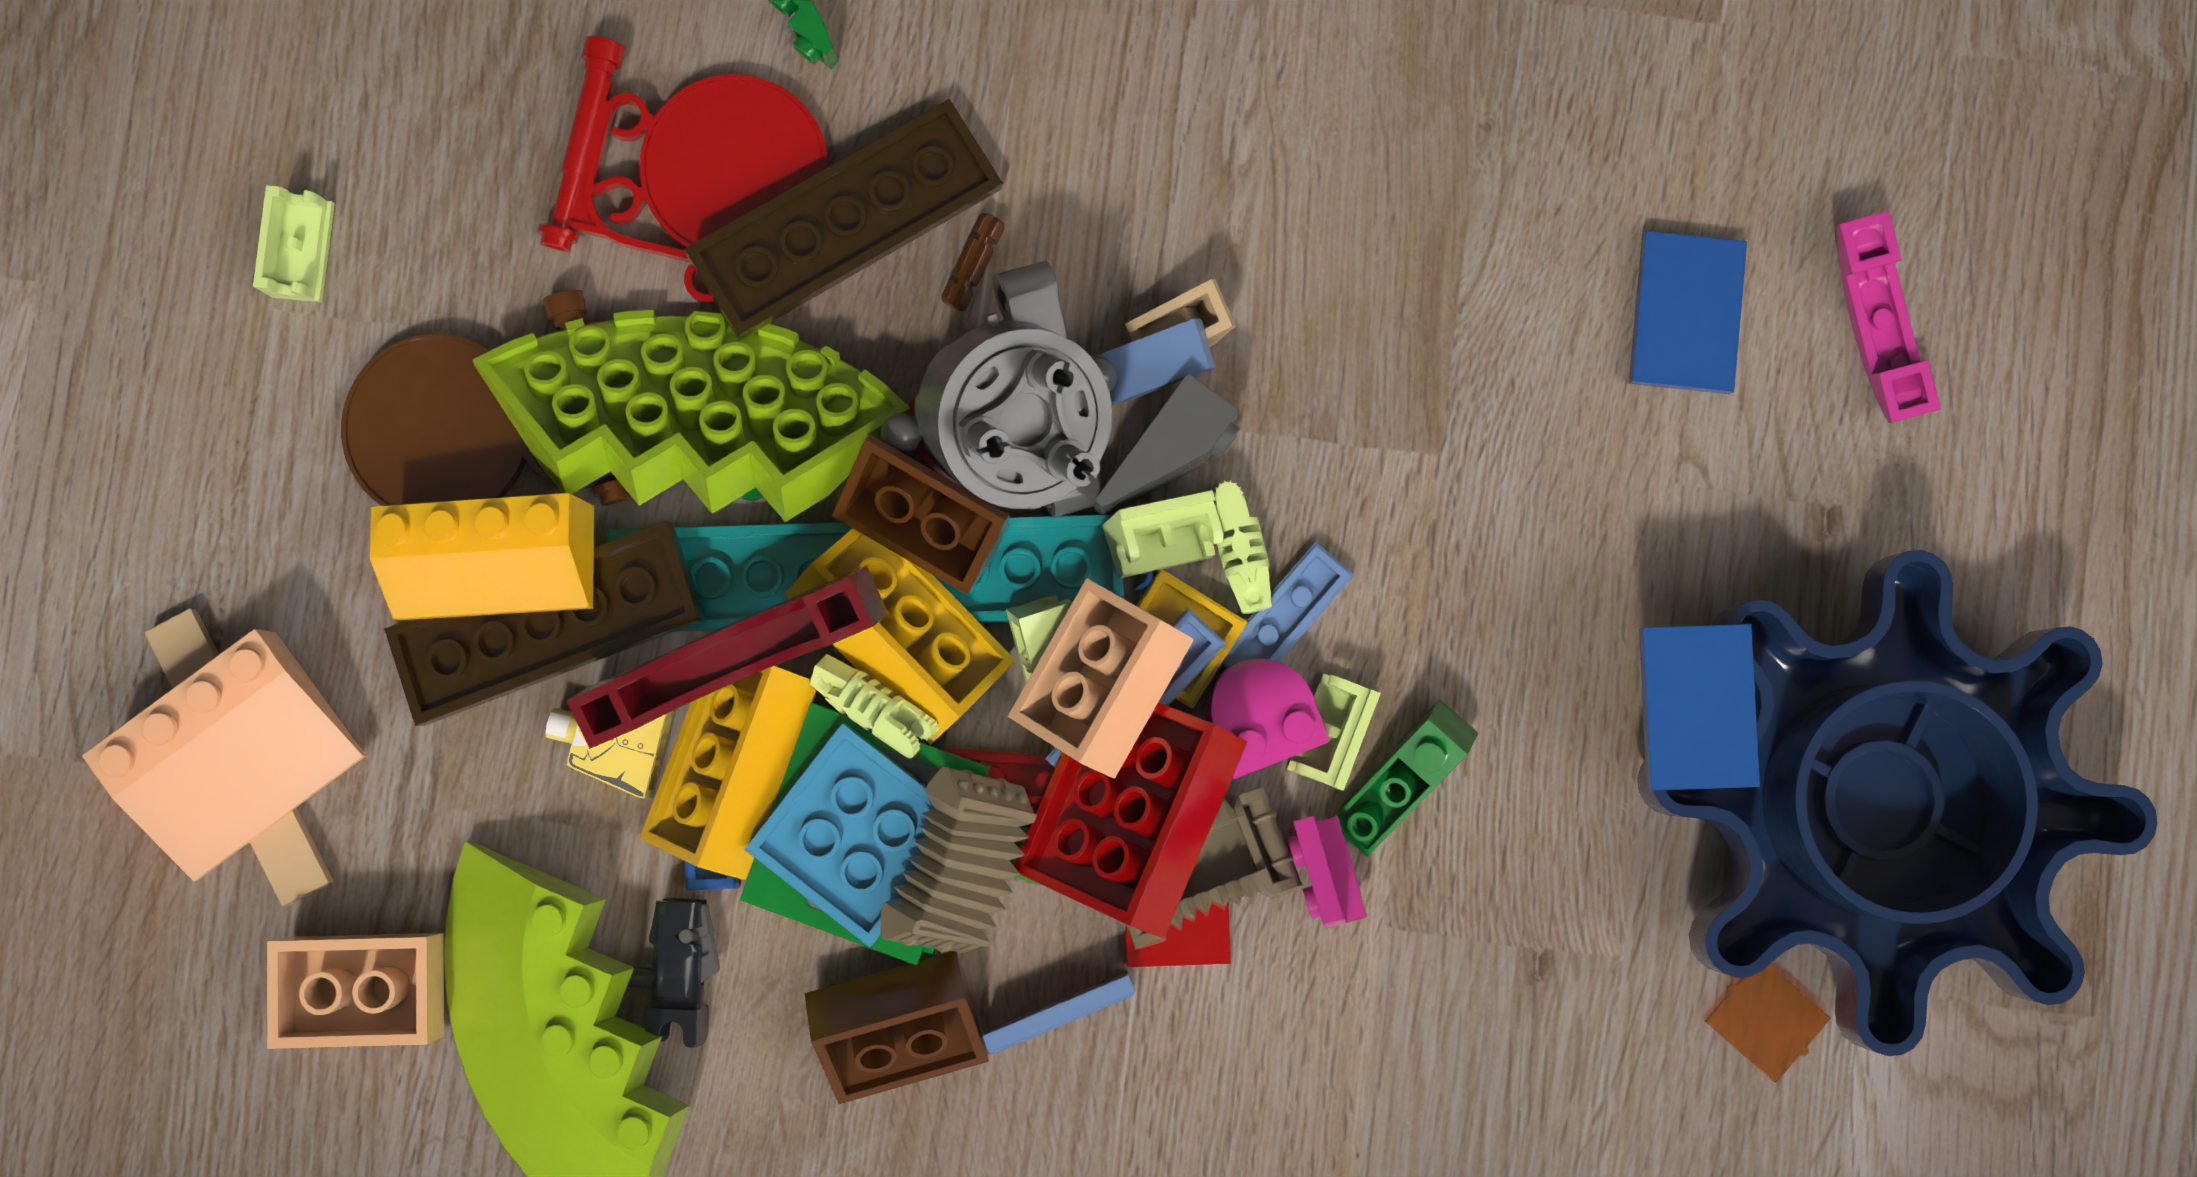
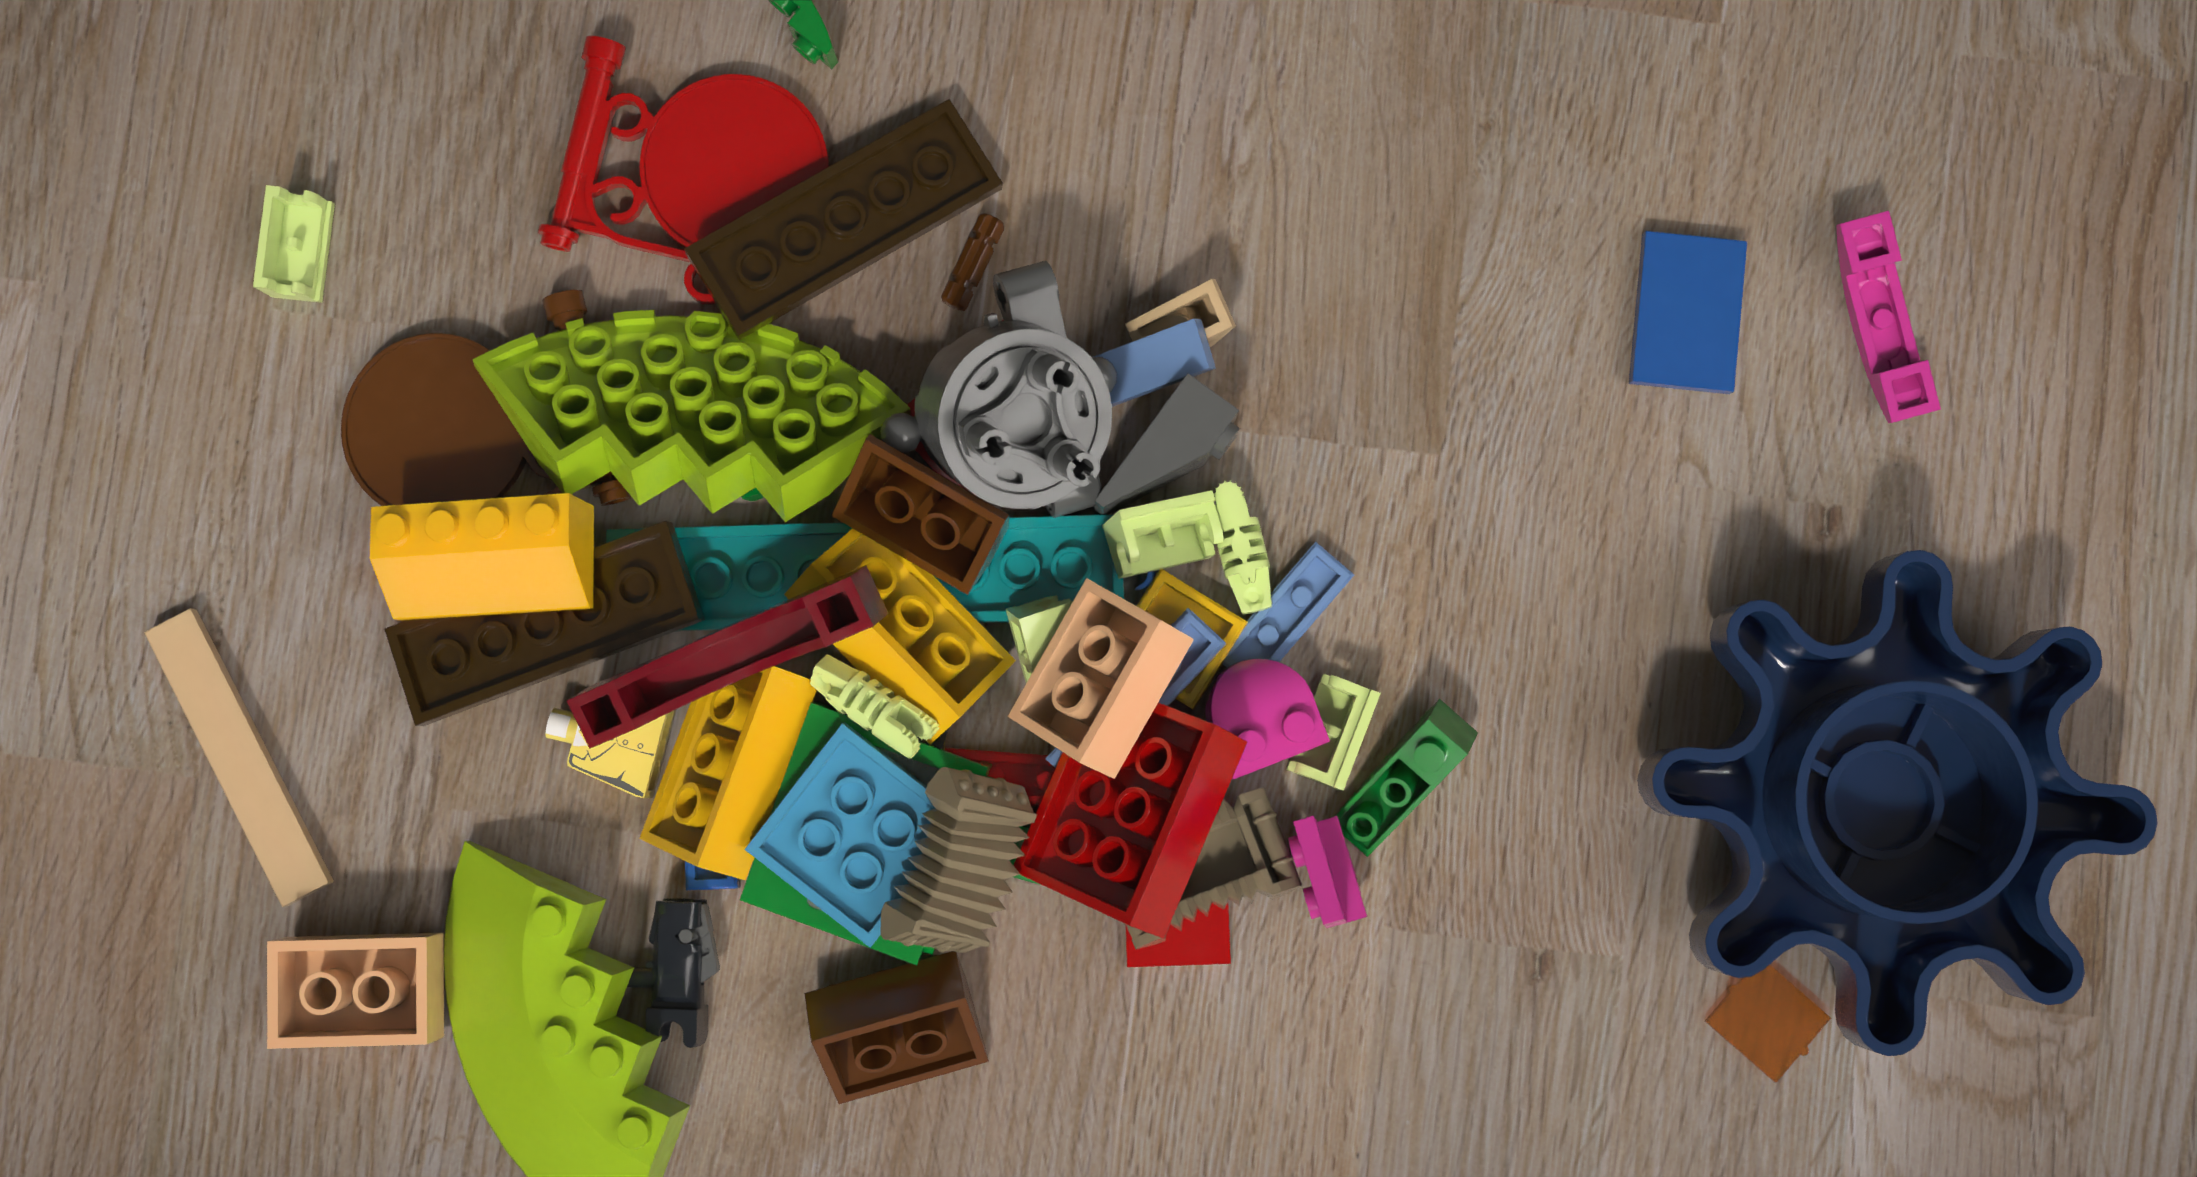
light nougat slope [82,629,366,881] -> none
medium blue tile [982,971,1135,1054] -> none
blue tile [1639,624,1760,790] -> none

